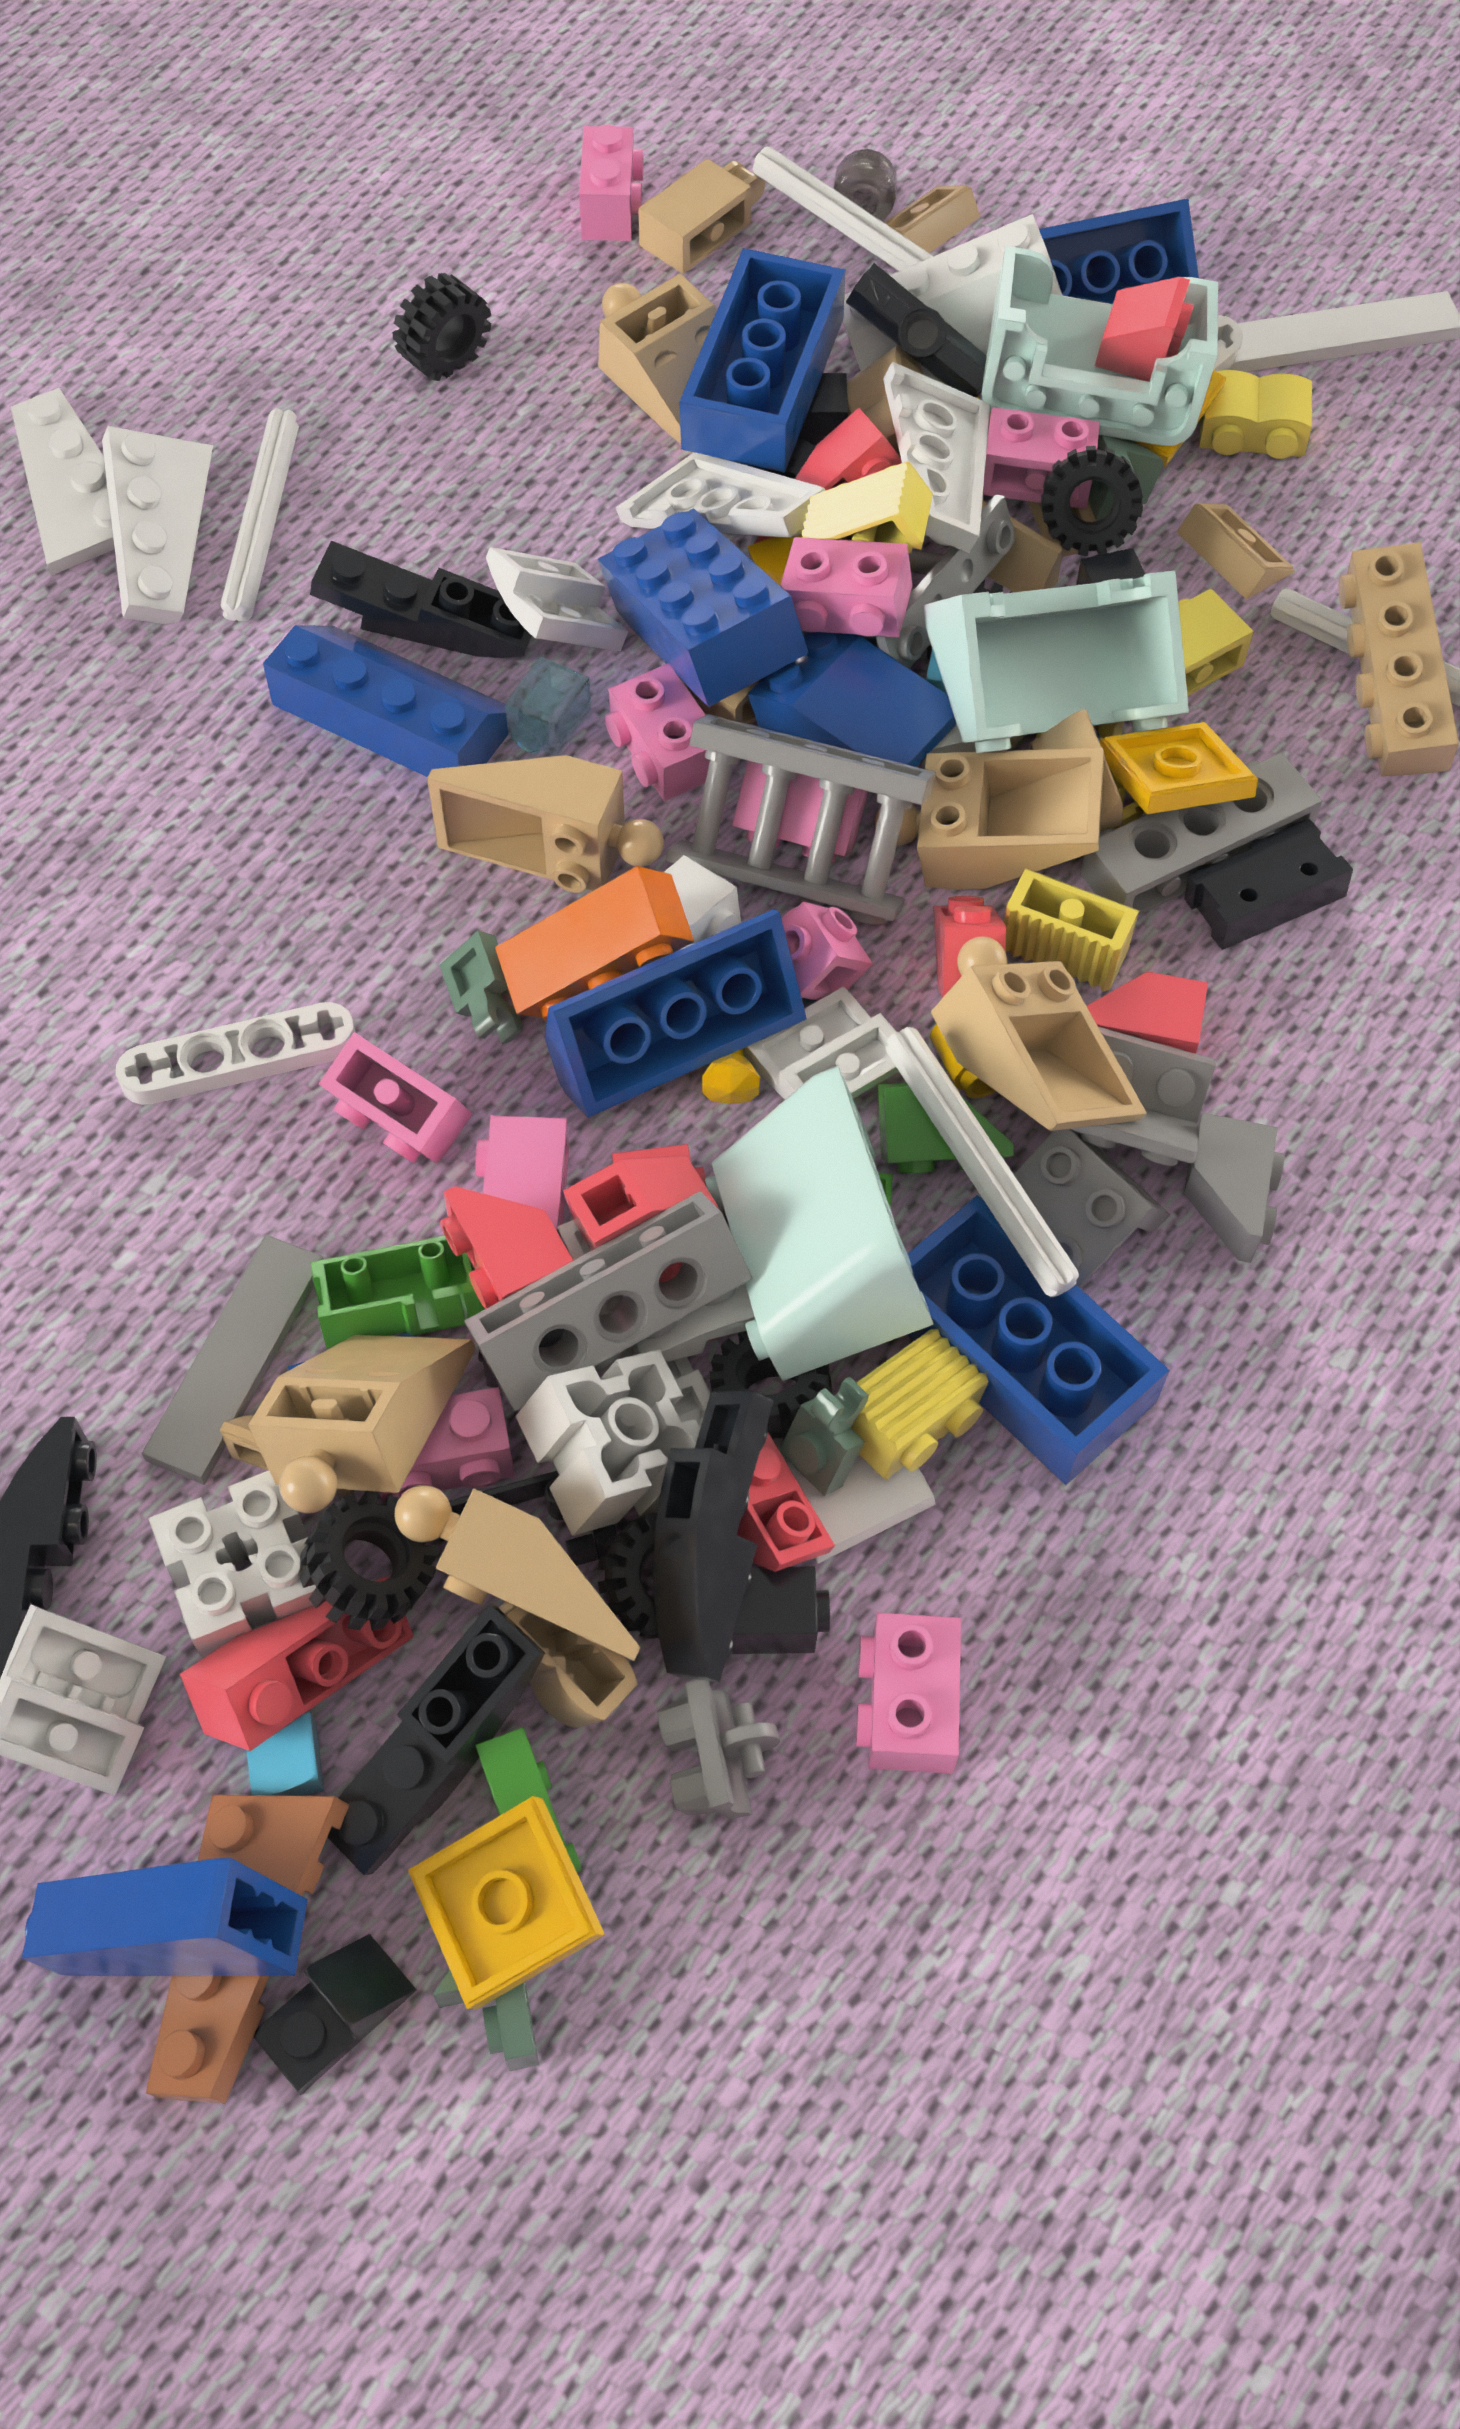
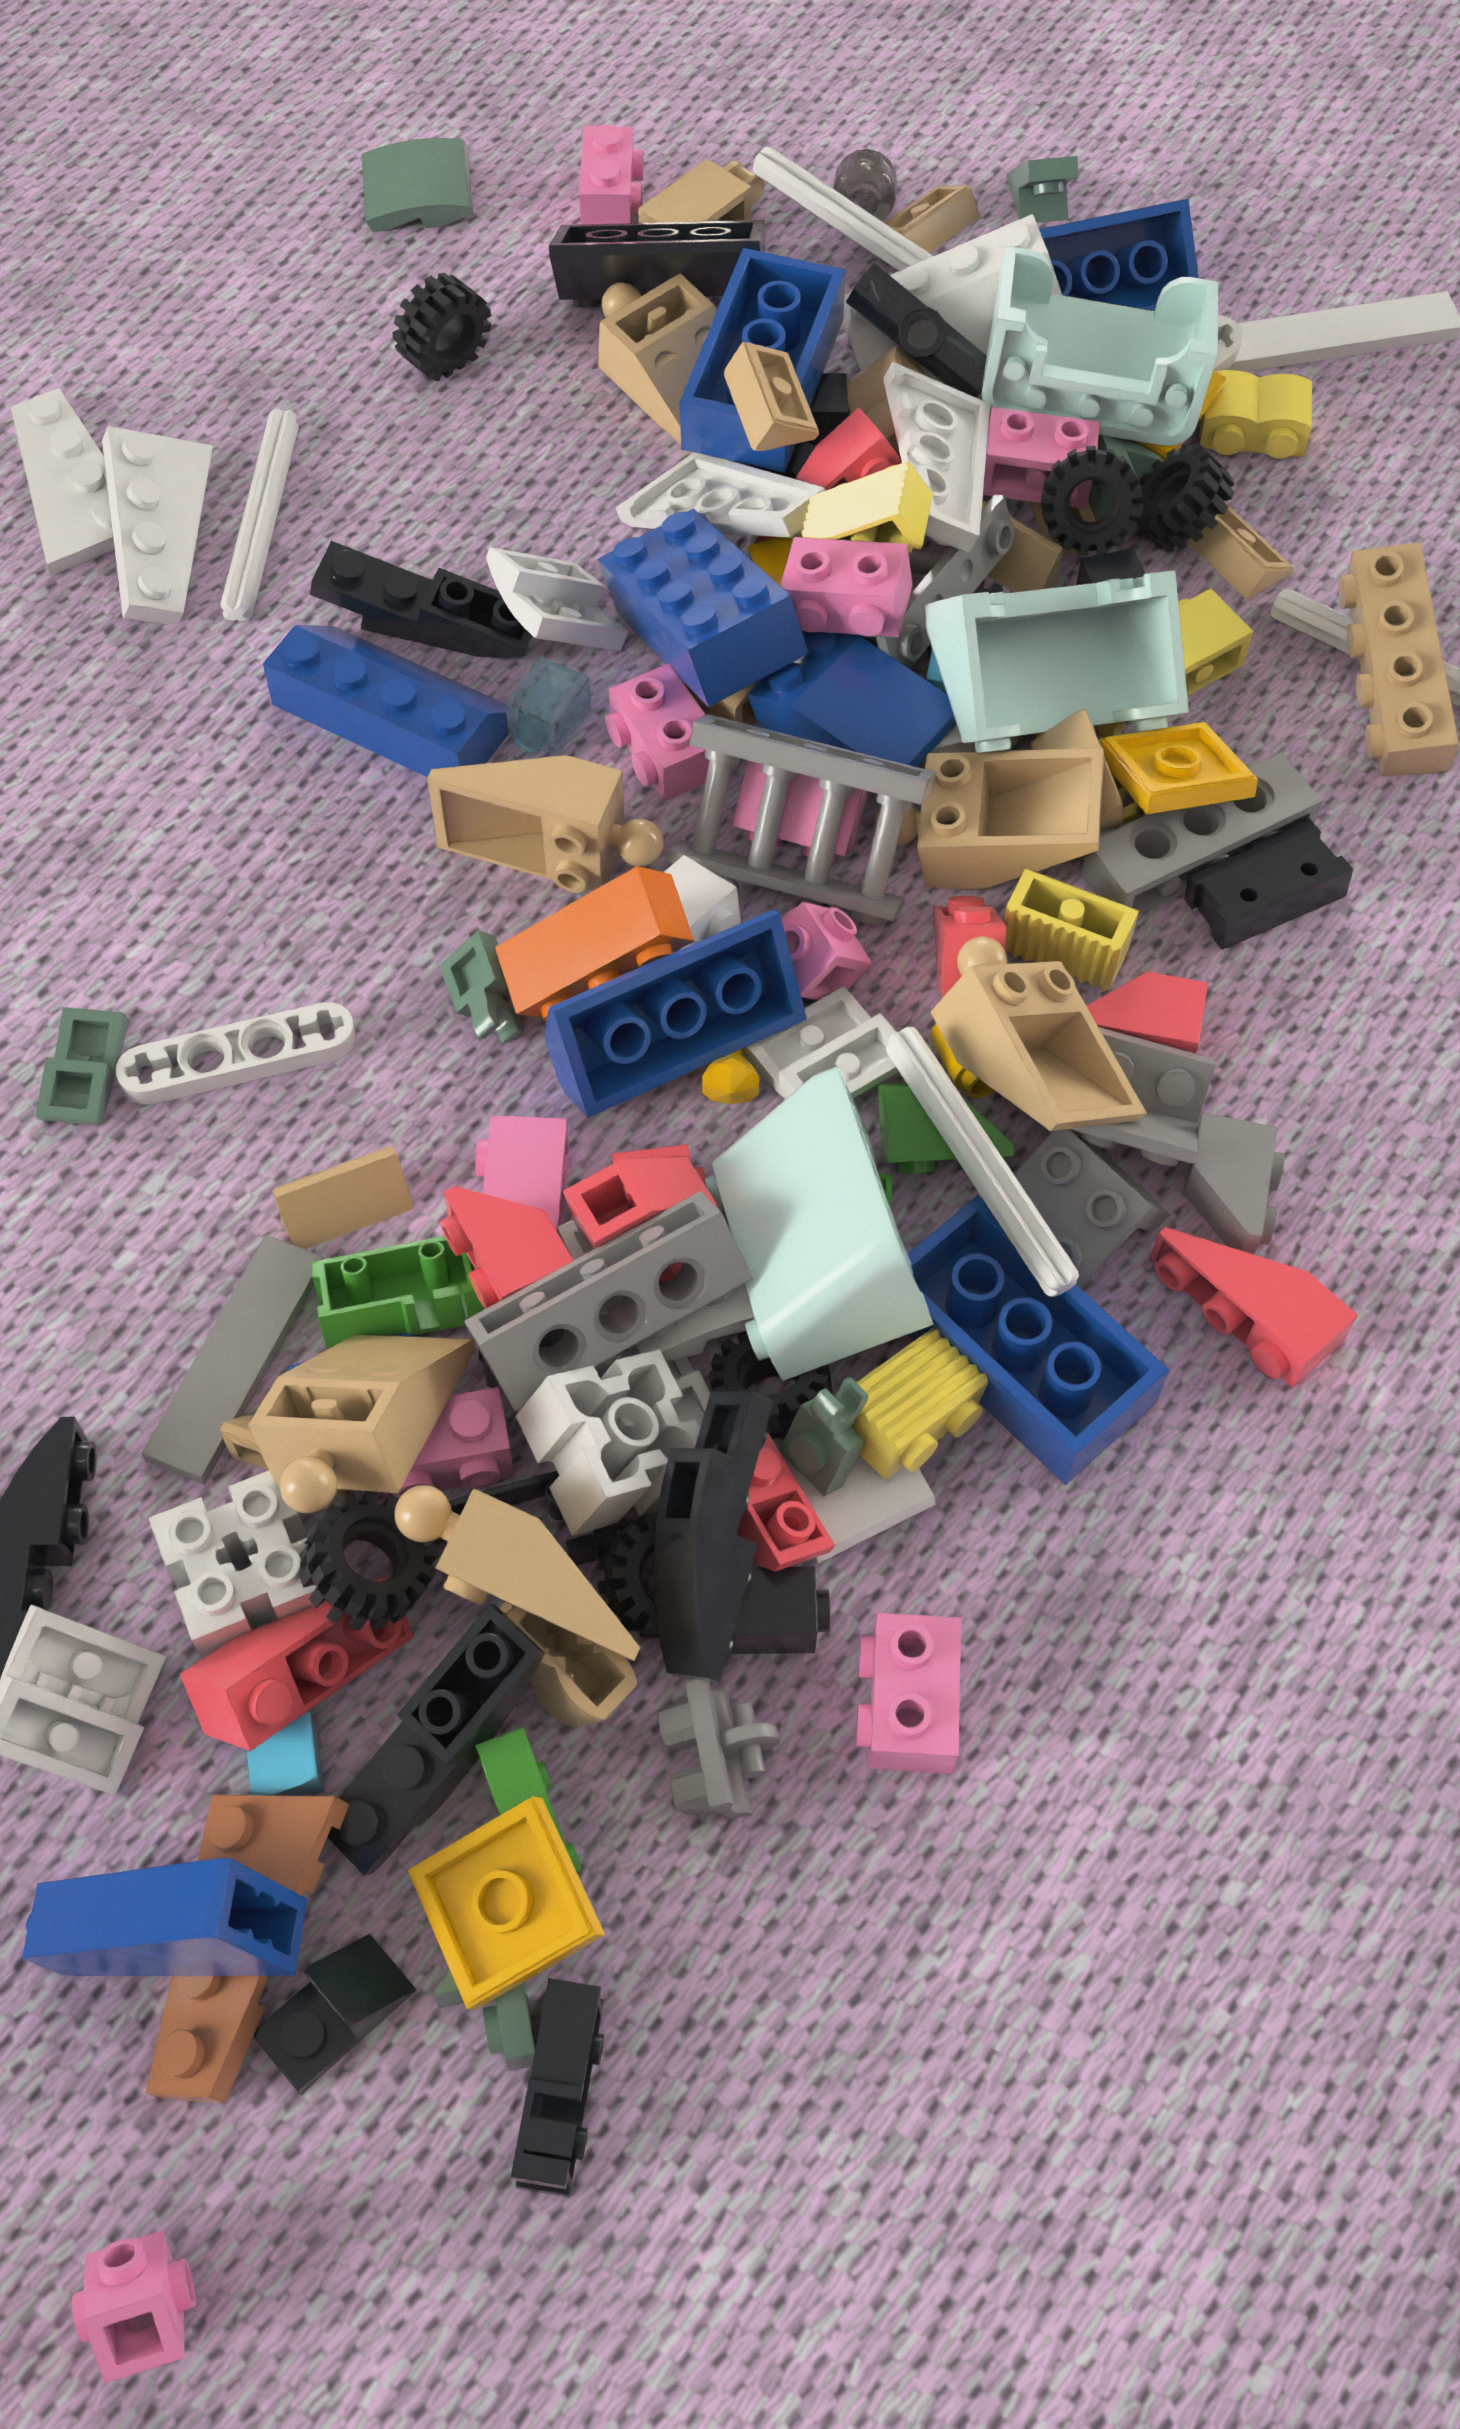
bright pink brick [319,1032,473,1164] -> none
coral slope [1094,277,1194,382] -> none
none -> sand green slope [35,1007,129,1126]
none -> bright pink brick [72,2230,196,2384]
none -> tan slope [272,1146,414,1249]
none -> sand green slope [362,138,473,232]
none -> black piece [511,1978,605,2197]
none -> black slope [549,220,765,308]
none -> tan slope [724,342,819,451]
none -> sand green slope [1007,156,1079,223]
none -> black tyre [1136,443,1235,552]
none -> coral slope [1150,1227,1358,1388]

